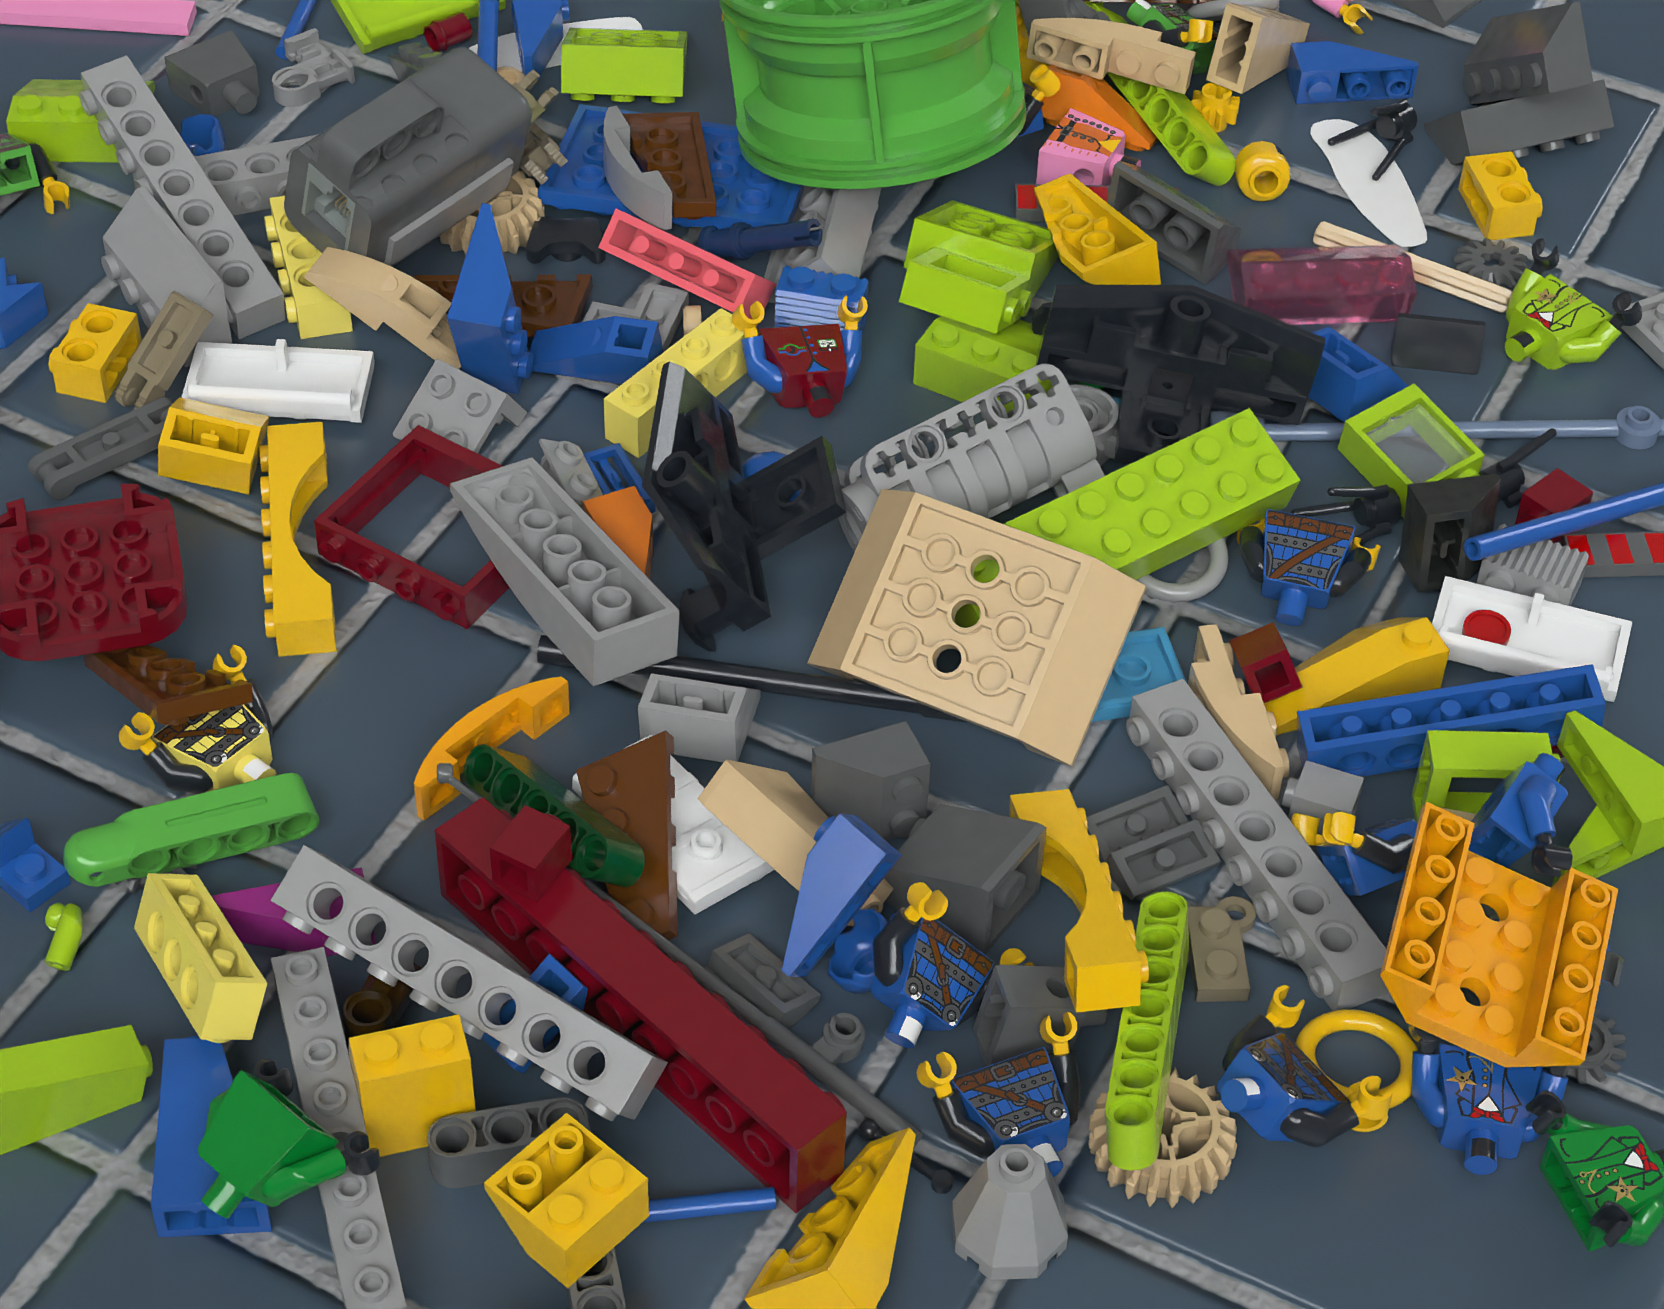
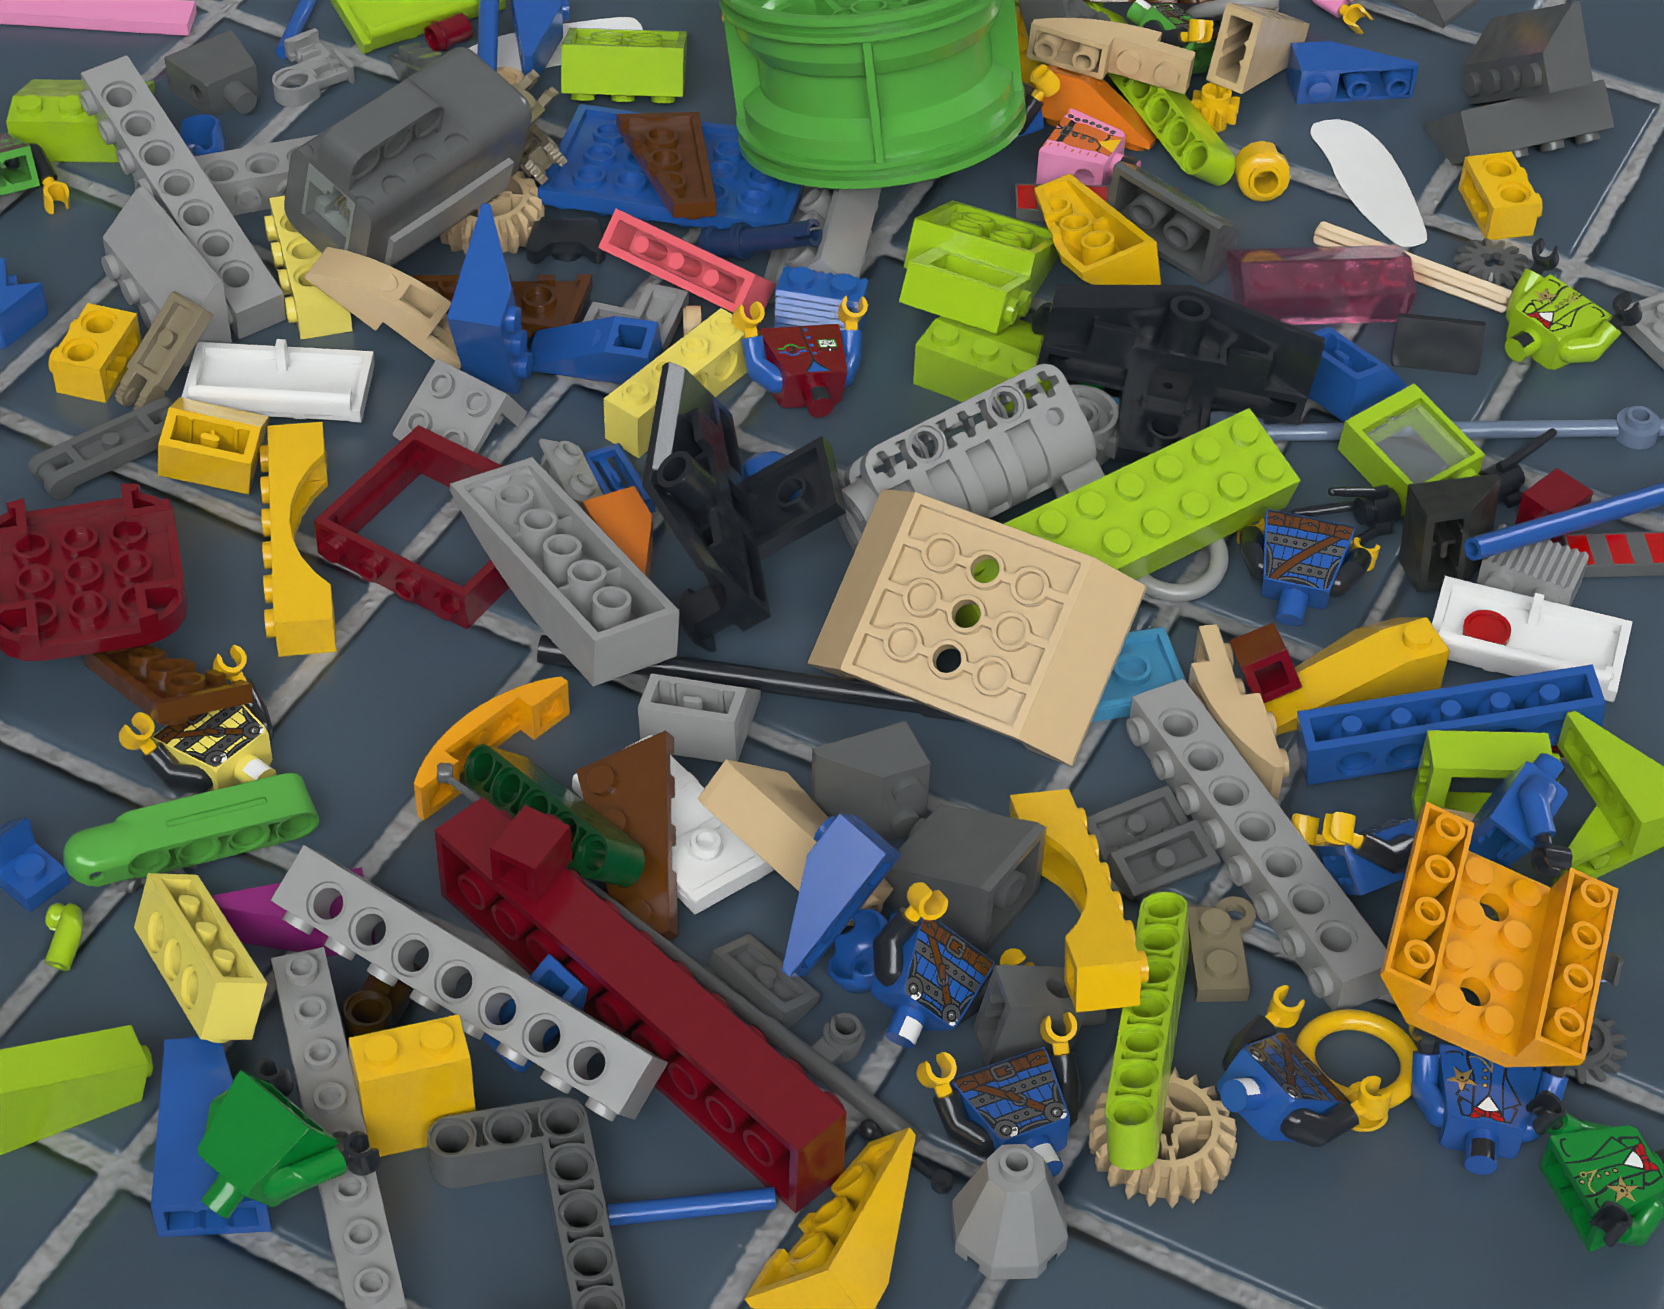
yellow slope [484,1113,649,1288] -> none
light grey slope [603,106,672,230] -> none
light grey brick [1282,761,1364,835] -> none
black plant [1328,99,1417,181] -> none

